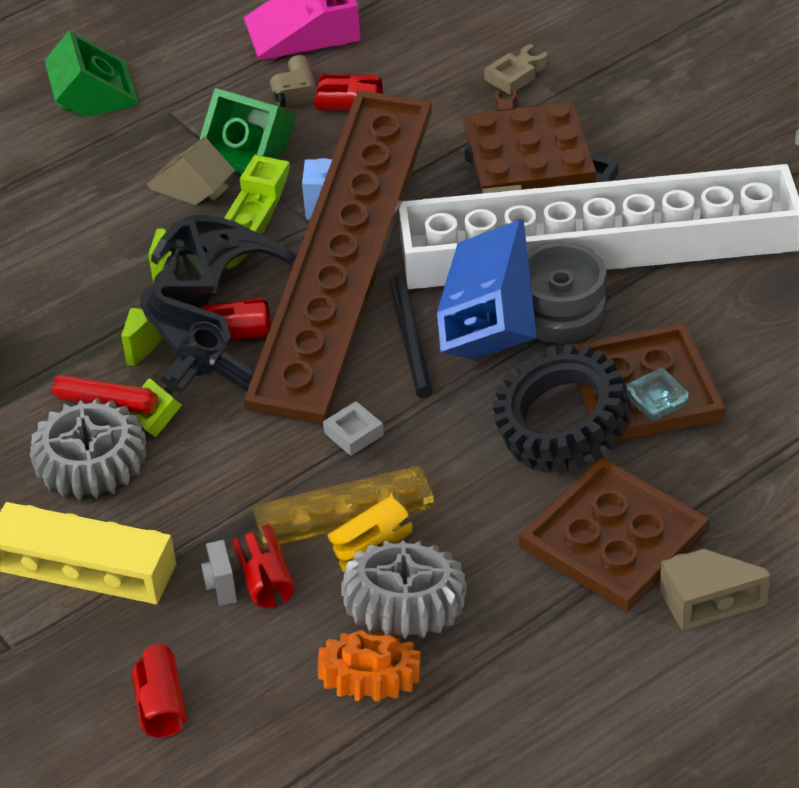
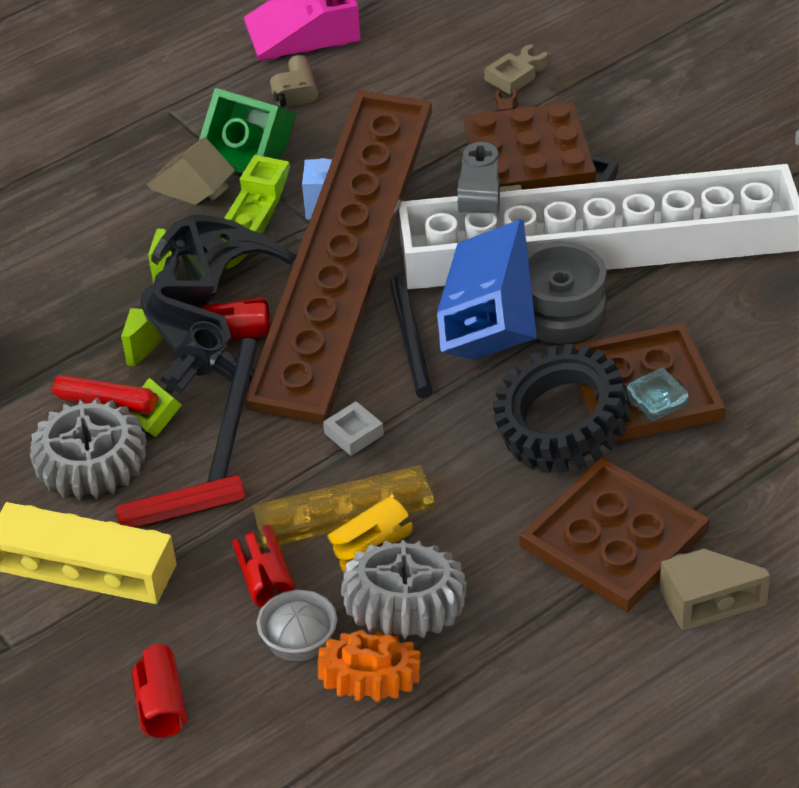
green slope [45,30,138,117] -> none
light grey plate [201,540,237,606] -> none
red arm [314,74,383,111] -> none
none -> red axle [116,475,245,528]
none -> black bar [207,338,258,482]
none -> light grey hat [256,589,338,662]
none -> dark grey piece [458,141,500,213]

